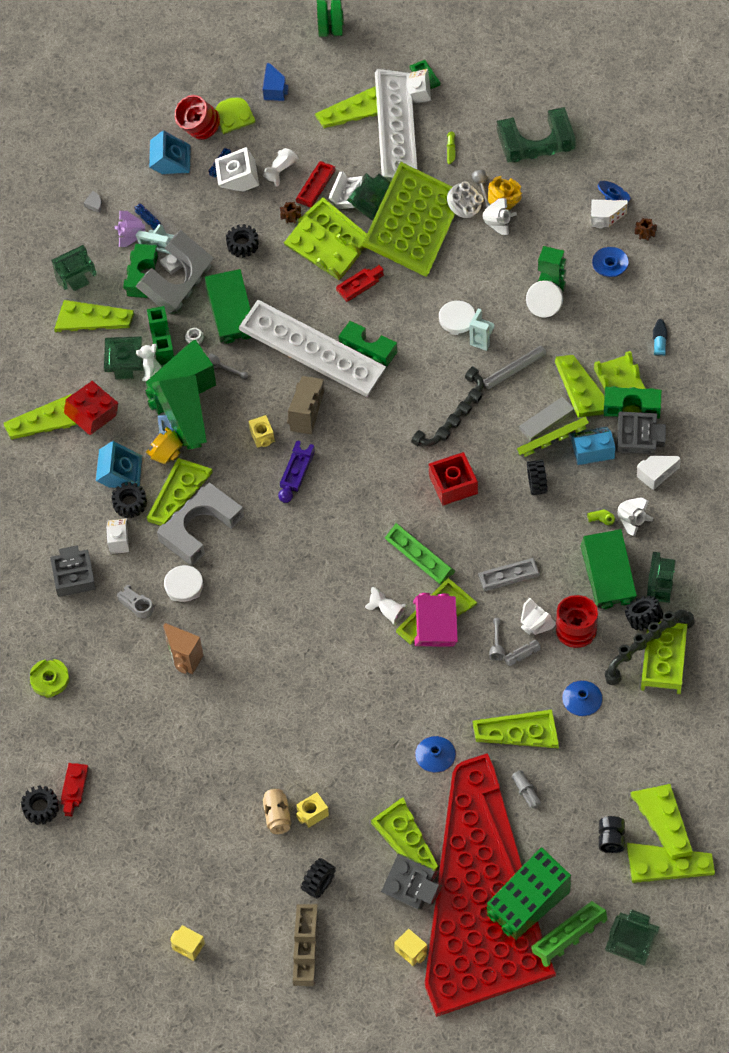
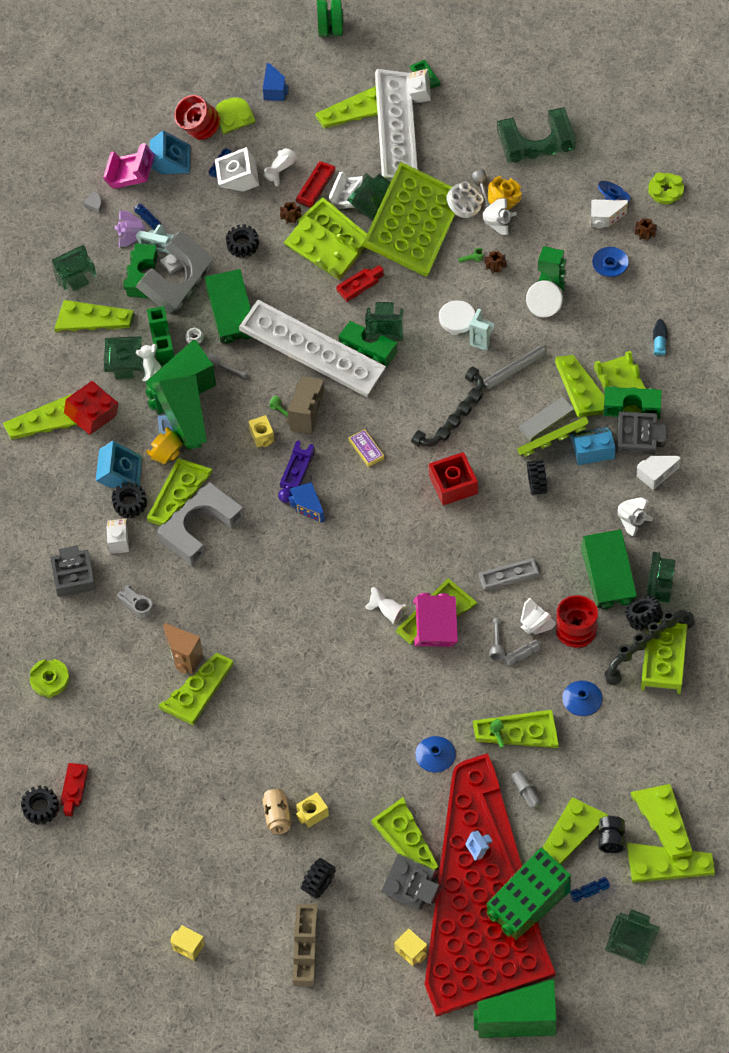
white tile [164,565,203,602] -> none
bright green hinge [385,523,455,584] -> none
lime piece [447,131,456,164] -> none
bright green hinge [532,901,608,967] -> none
lime arm [587,509,615,525] -> none
none -> dark pink panel [103,143,155,189]
none -> lime wing [158,652,234,726]
none -> bright green hand [269,396,288,417]
none -> blue slope [288,482,325,522]
none -> tile [349,429,384,467]
none -> clear green panel [365,302,404,341]
none -> bright green hand [458,248,484,262]
none -> light blue tile [466,831,492,861]
none -> green slope [474,980,556,1038]
none -> reddish brown gear [484,251,507,273]
none -> bright green hand [490,719,505,748]
none -> lime wing [542,797,608,865]
none -> clear blue axle [570,877,610,902]
none -> lime plate [648,172,684,204]

